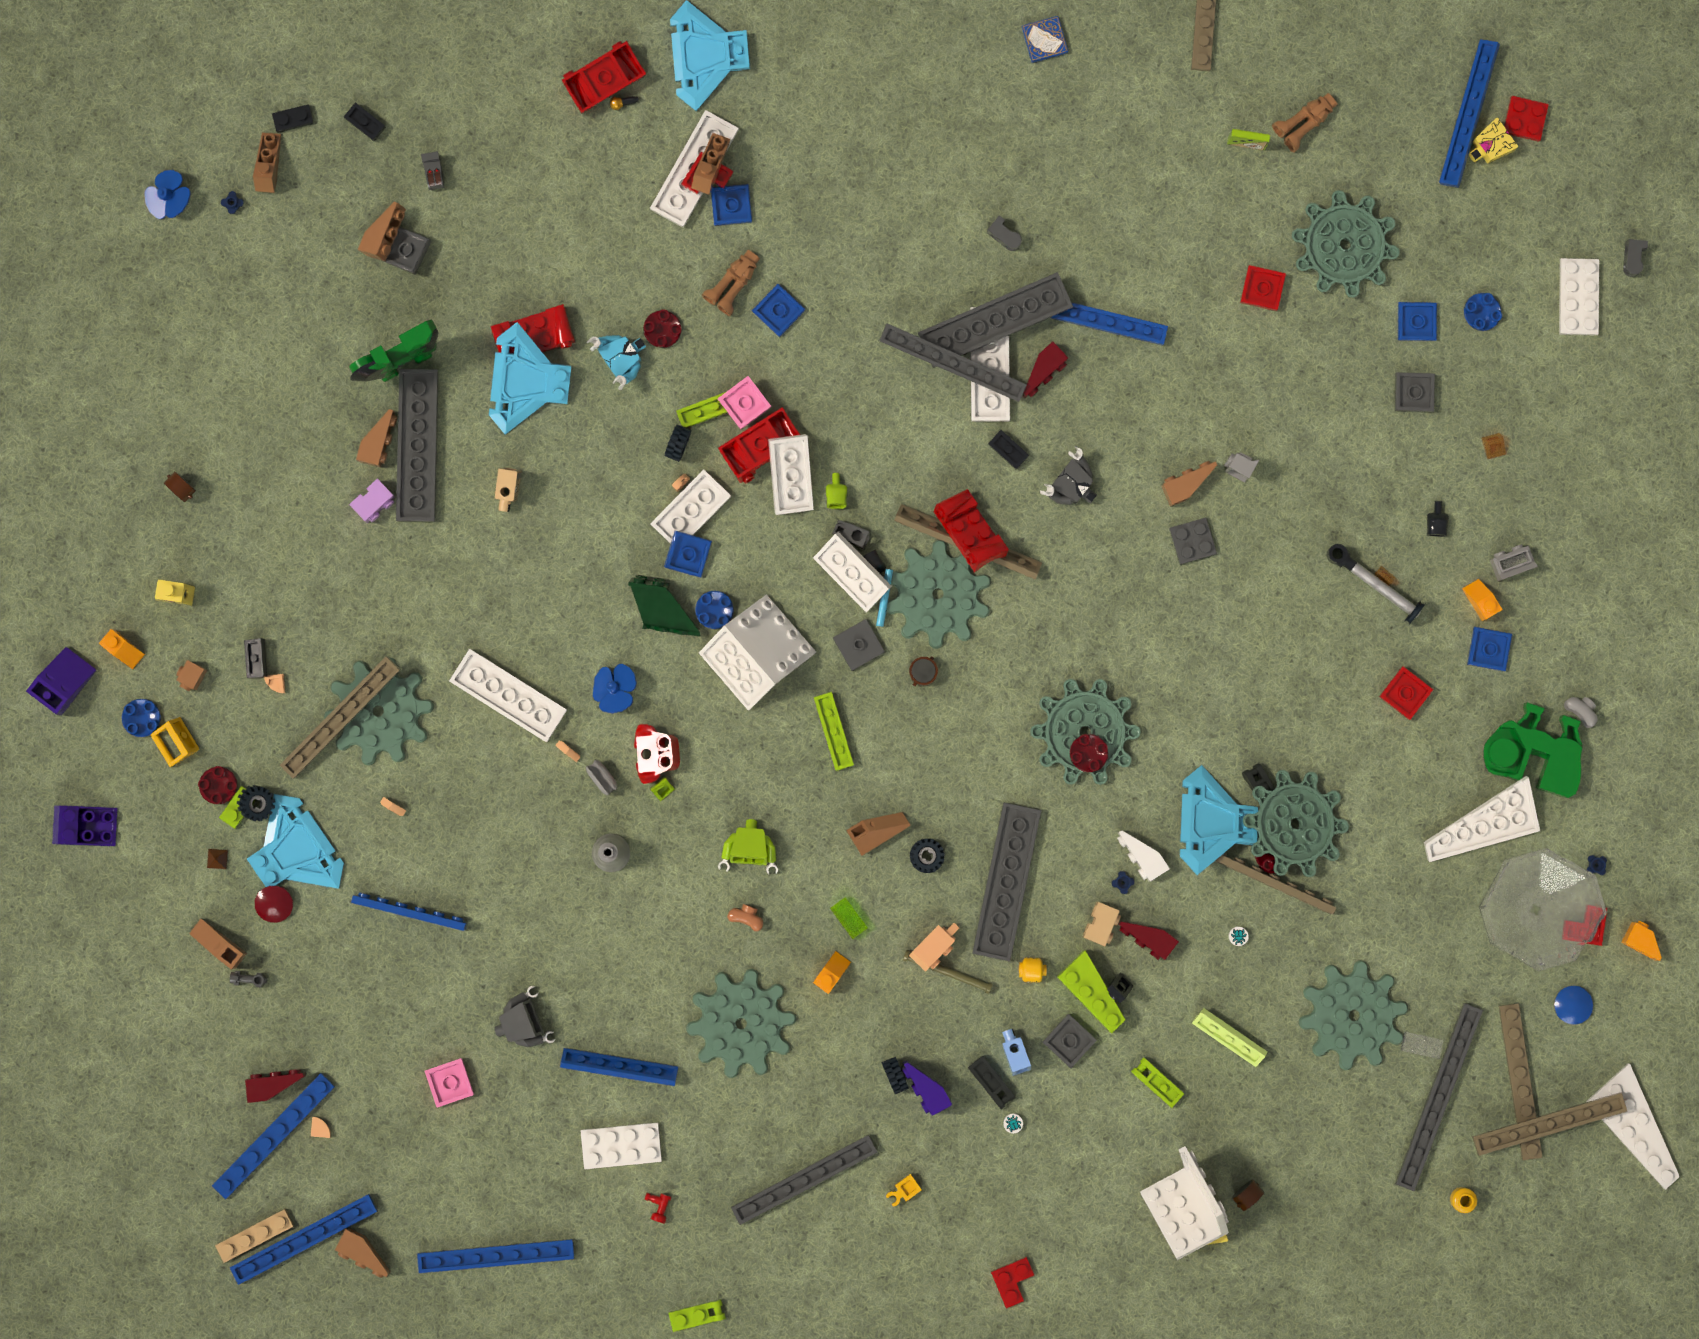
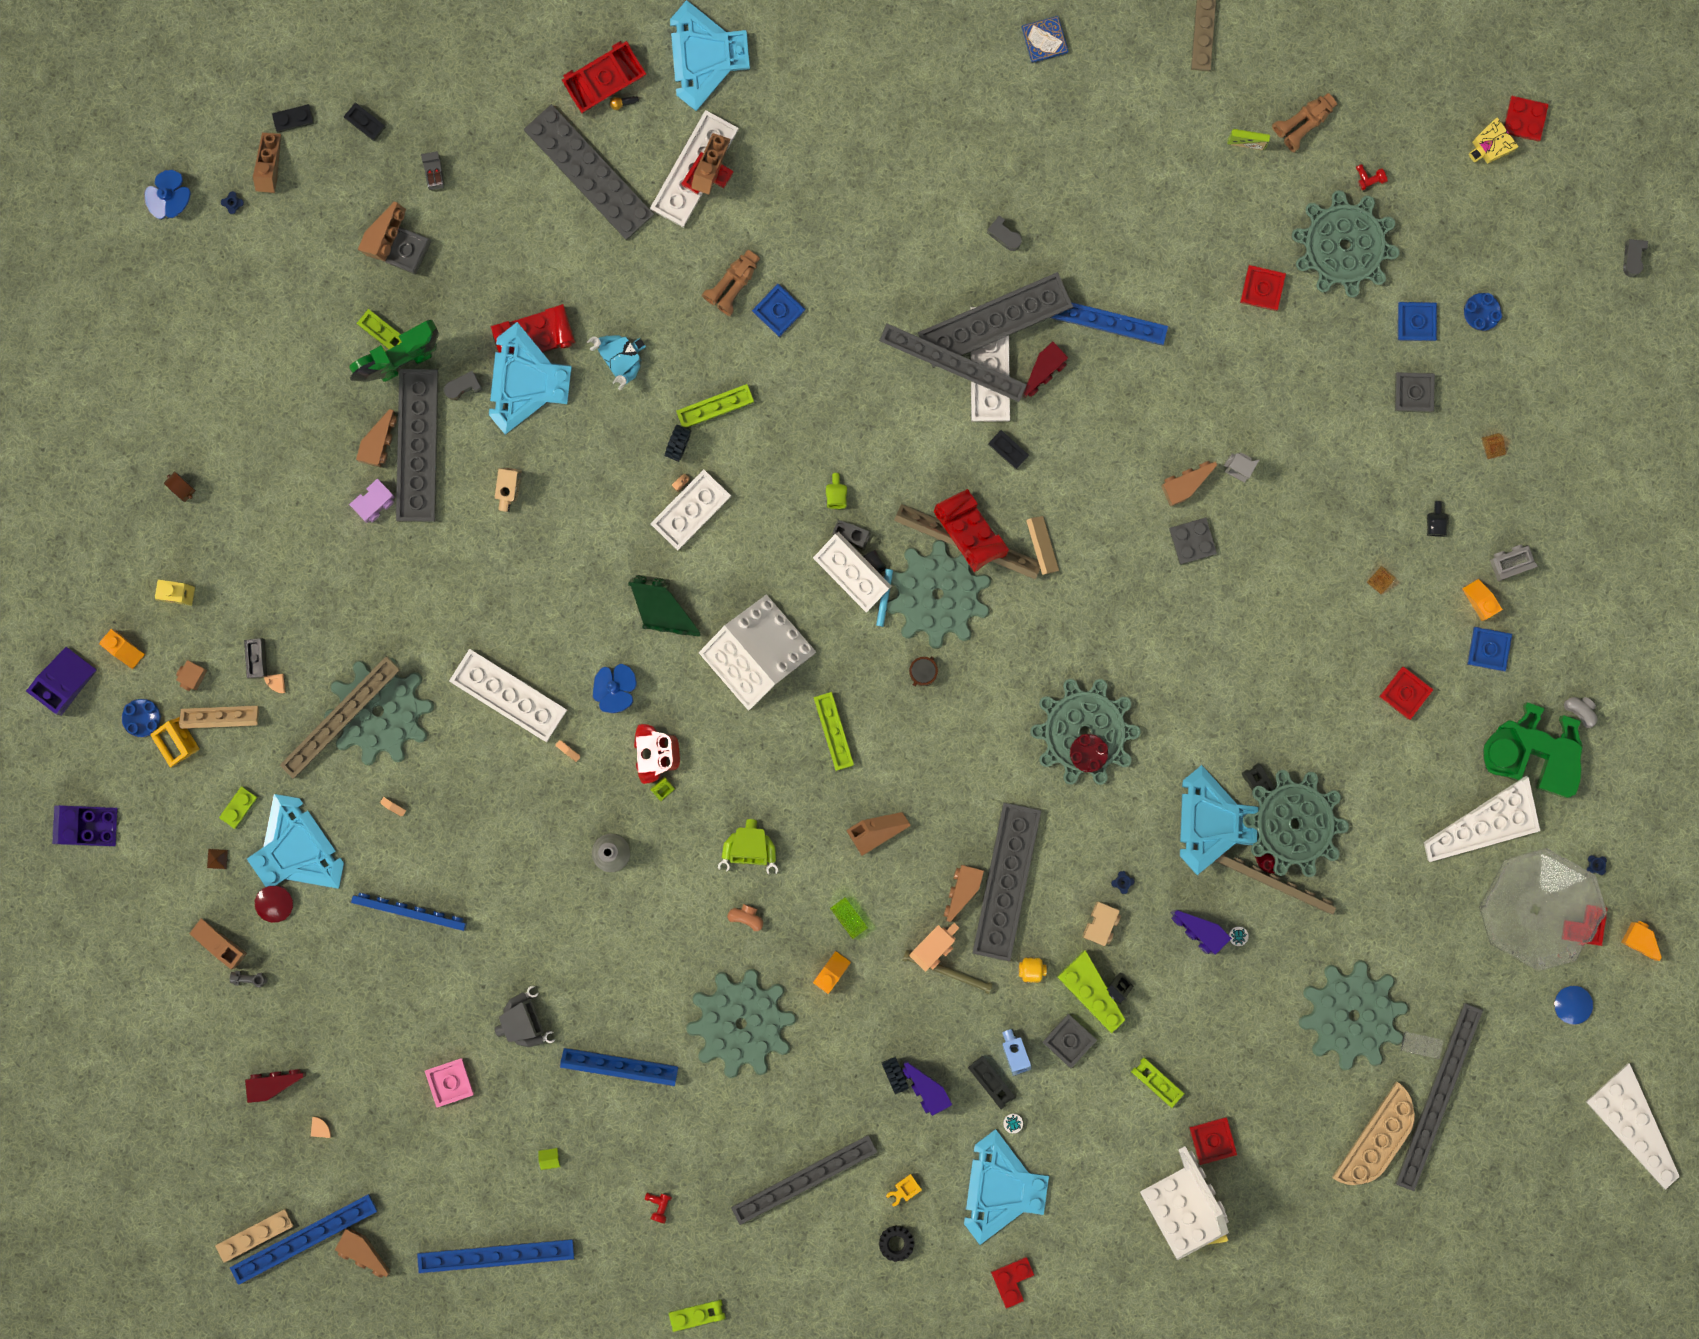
dark red dish [198,766,237,805] -> none
blue plate [212,1073,335,1199] -> none
black bush [237,785,275,821] -> none
white plate [581,1122,662,1169] -> none
light grey piece [586,760,617,795] -> none
dark red dish [643,309,681,348] -> none
blue tile [664,530,712,578] -> none
blue dish [695,591,734,629] -> none
blue tile [711,184,752,226] -> none
bright pink plate [718,376,771,430] -> none
red piece [718,407,800,484] -> none
white plate [768,434,814,515] -> none
dark grey plate [833,619,885,671] -> none
black bush [910,838,945,873] -> none
dark grey torso [1040,446,1097,505] -> none
white slope [1117,831,1170,881] -> none
dark red slope [1118,921,1179,961] -> none
yellowish green plate [1192,1008,1267,1067] -> none
reddish brown piece [1232,1179,1264,1211] -> none
piece [1327,544,1426,625] -> none
blue plate [1439,39,1500,188] -> none
yellow head [1450,1187,1477,1213] -> none
dark tan plate [1472,1092,1627,1156] -> none
dark tan plate [1498,1003,1542,1160] -> none
white plate [1559,258,1599,335] -> none
none -> tan plate [179,706,259,729]
none -> lime plate [356,309,402,349]
none -> dark grey leg [444,371,482,400]
none -> dark grey plate [523,104,654,240]
none -> lime slope [538,1148,560,1170]
none -> black tyre [879,1225,914,1262]
none -> medium nougat slope [944,865,984,922]
none -> medium azure plate [964,1129,1049,1245]
none -> tan tile [1026,516,1059,575]
none -> dark purple slope [1170,910,1232,955]
none -> red plate [1189,1117,1237,1165]
none -> tan plate [1332,1082,1415,1185]
none -> red piece [1356,164,1388,191]

